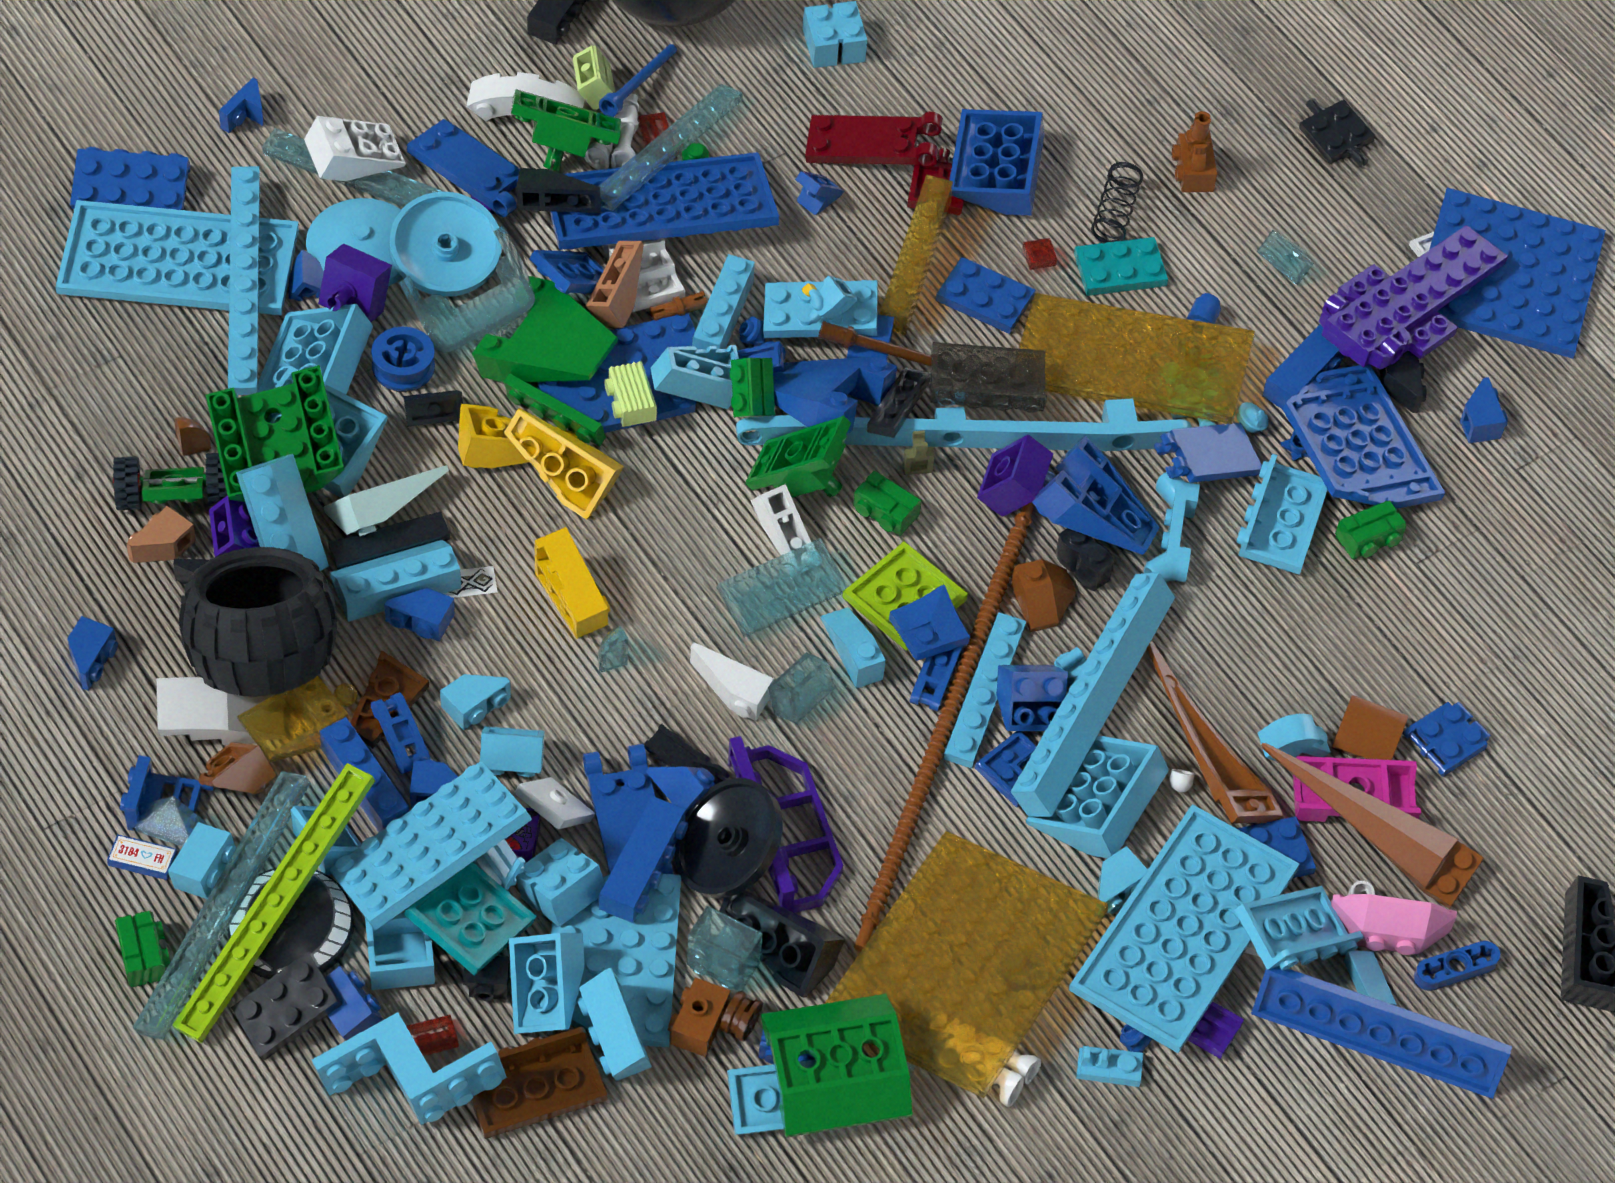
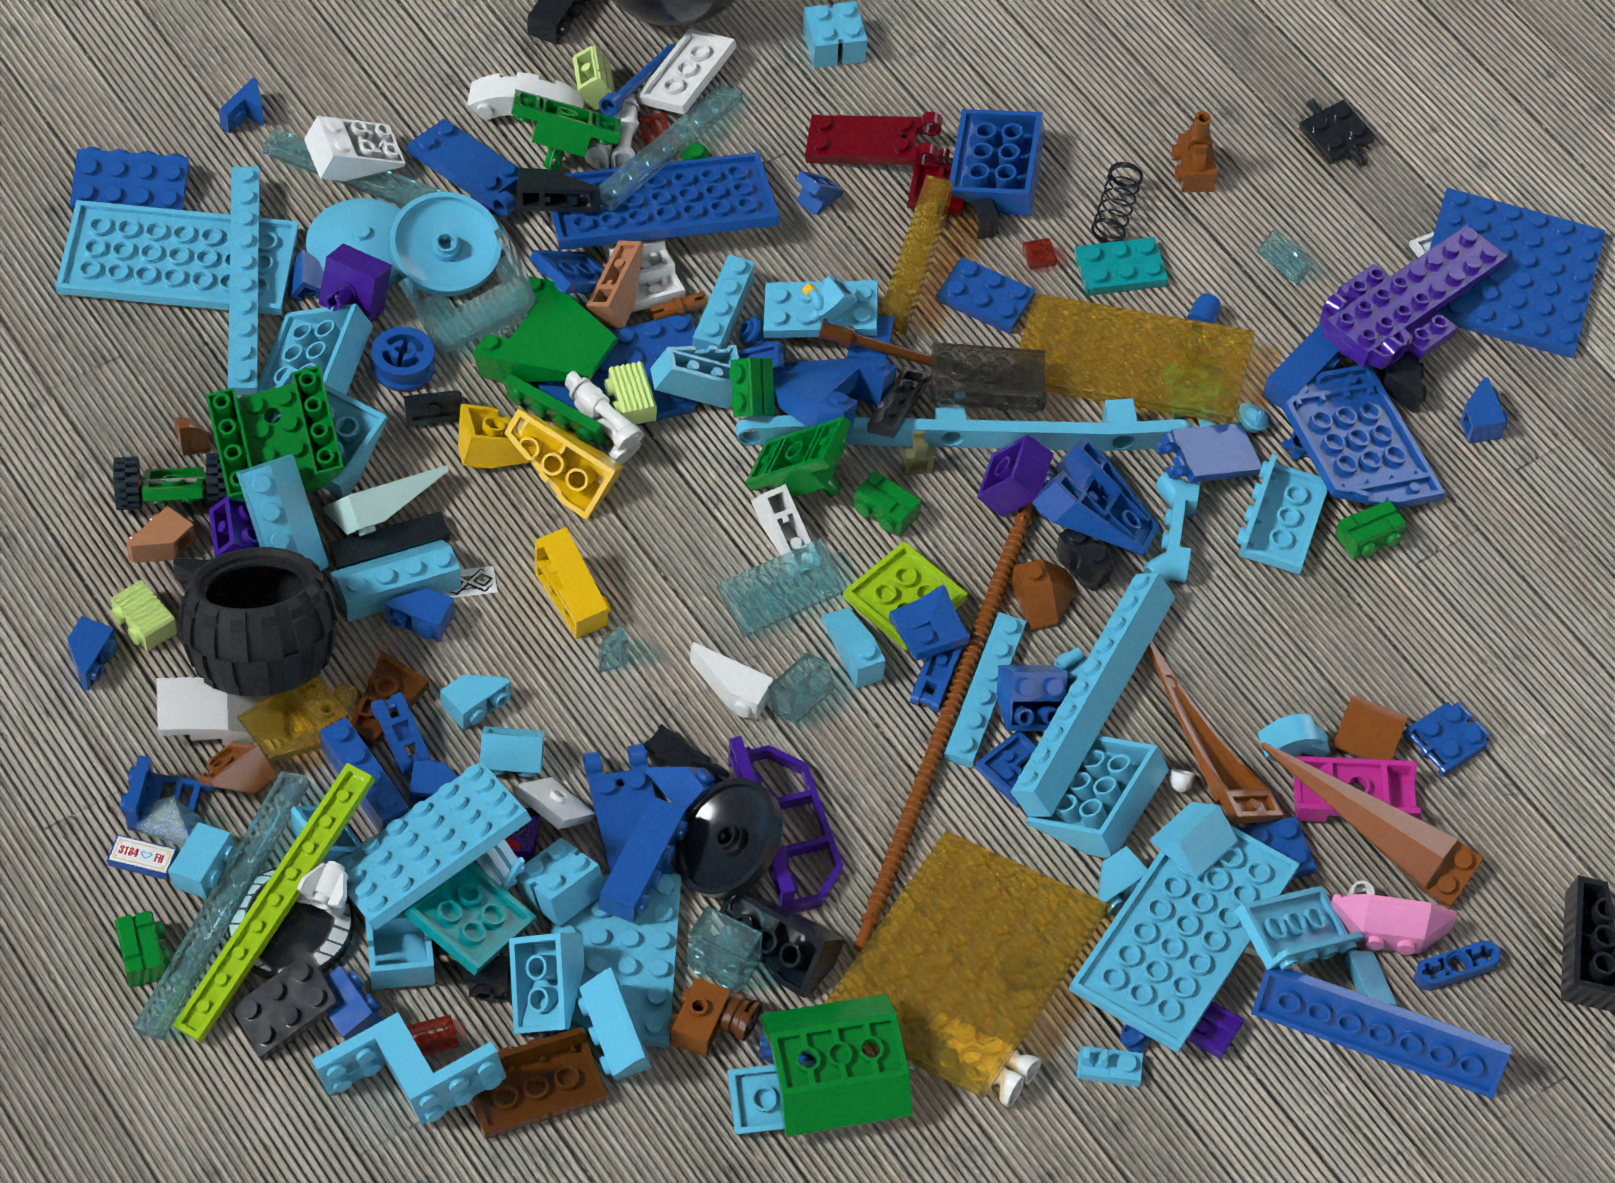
none -> yellowish green brick [110,580,177,651]
none -> white brick [296,861,349,919]
none -> white piece [565,371,644,464]
none -> white plate [636,29,736,115]
none -> black slope [973,198,1000,239]
none -> medium azure slope [1150,802,1238,880]

